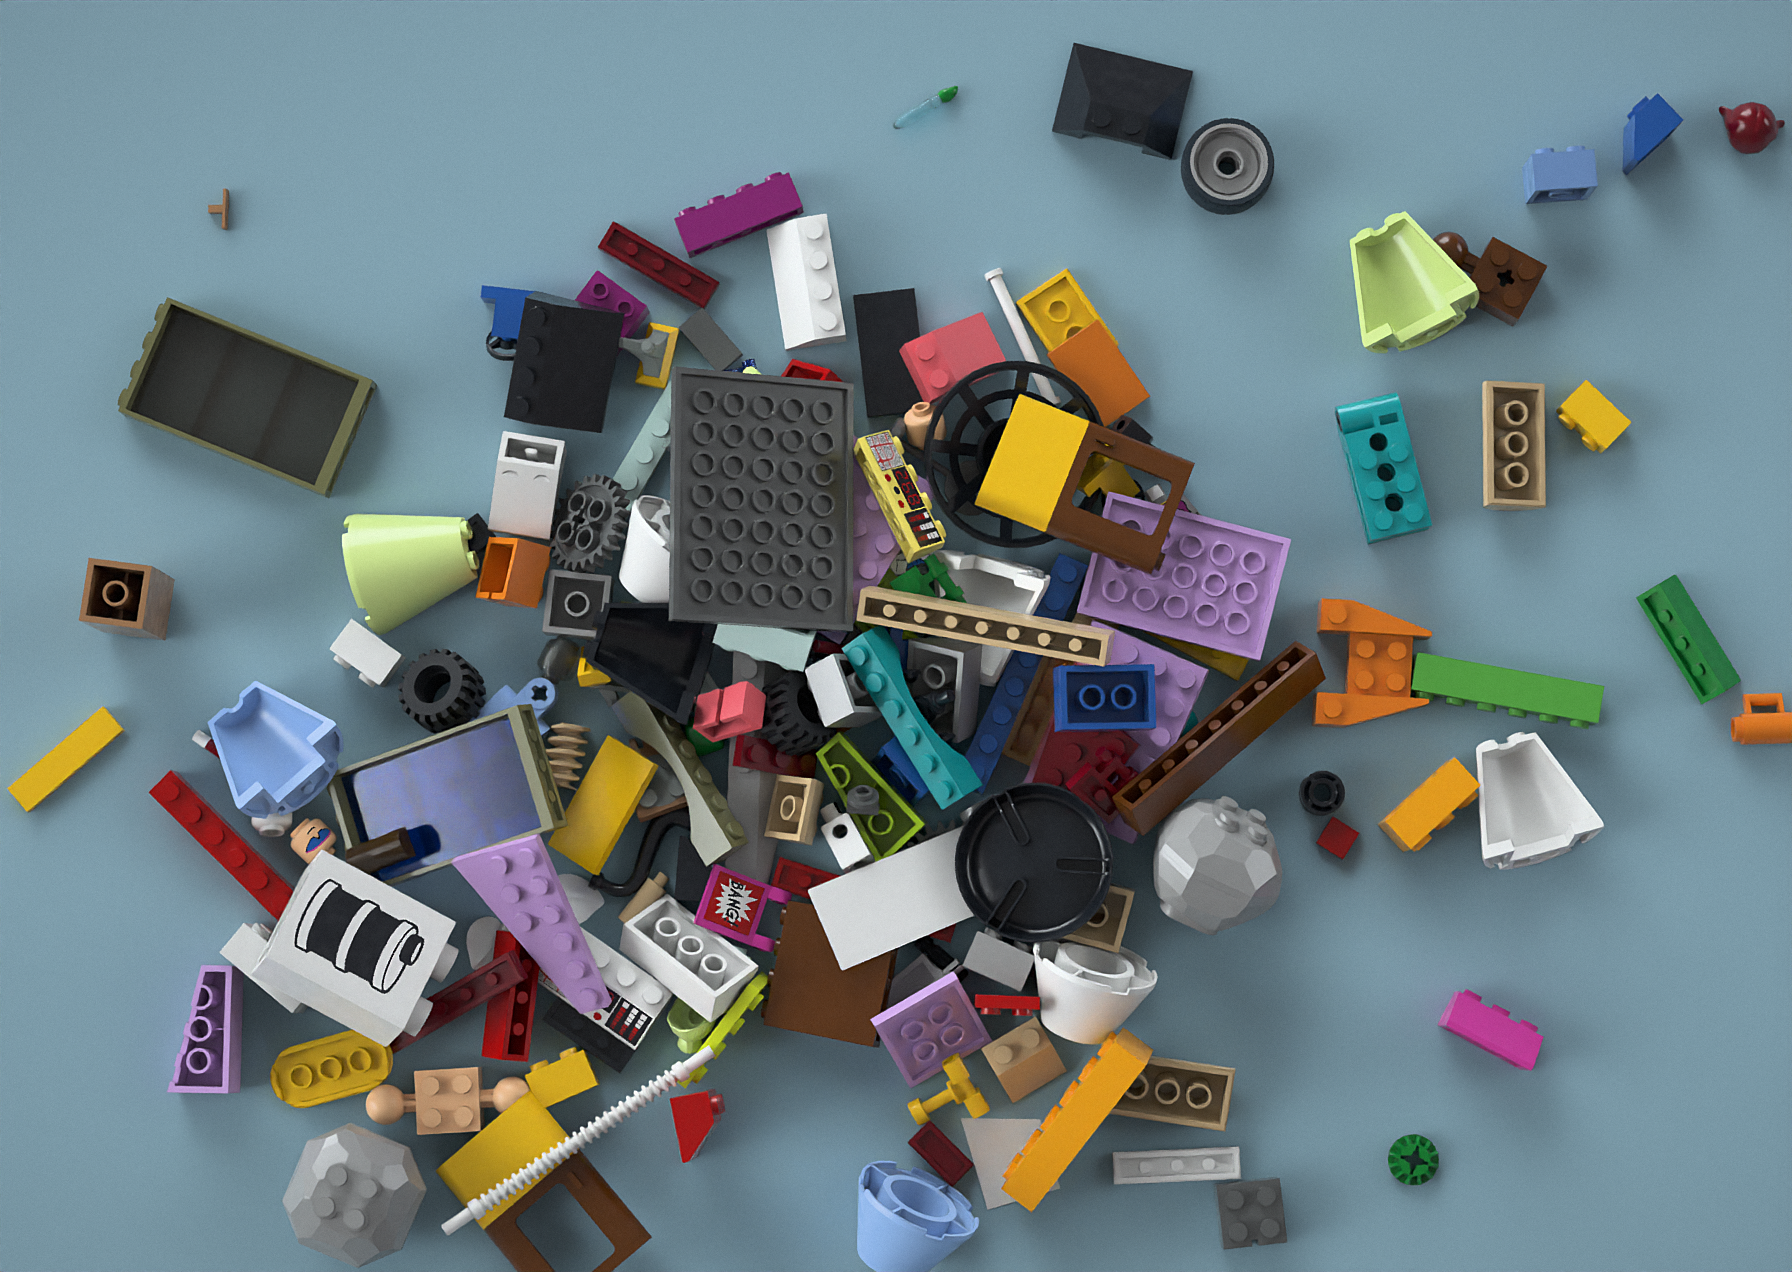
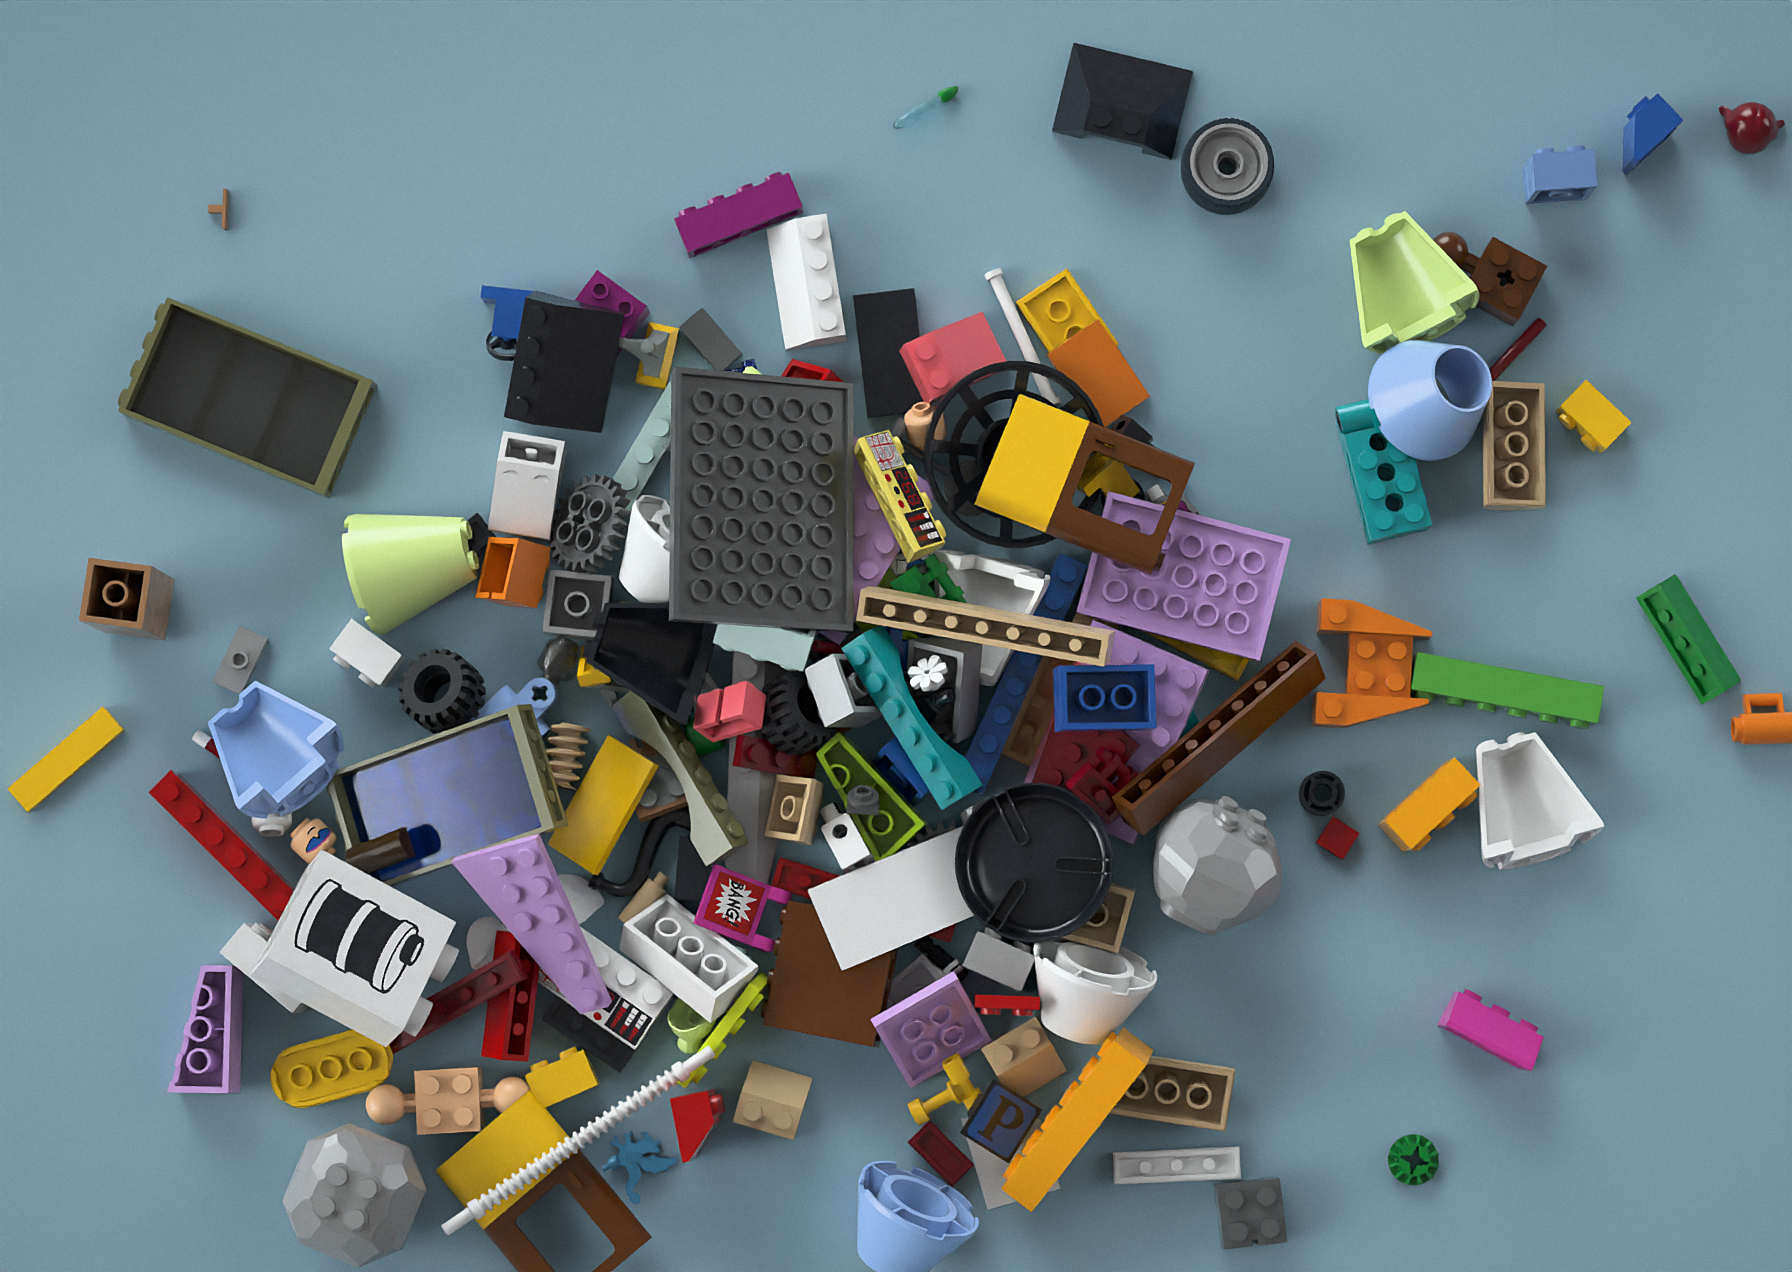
dark red tile [598,221,720,310] -> none
none -> light grey plate [212,626,269,694]
none -> dark azure piece [601,1131,677,1204]
none -> tan slope [733,1060,813,1140]
none -> white plant [908,655,948,691]
none -> piece [960,1079,1042,1163]
none -> light blue cone [1368,340,1492,461]
none -> dark red bar [1489,318,1547,381]

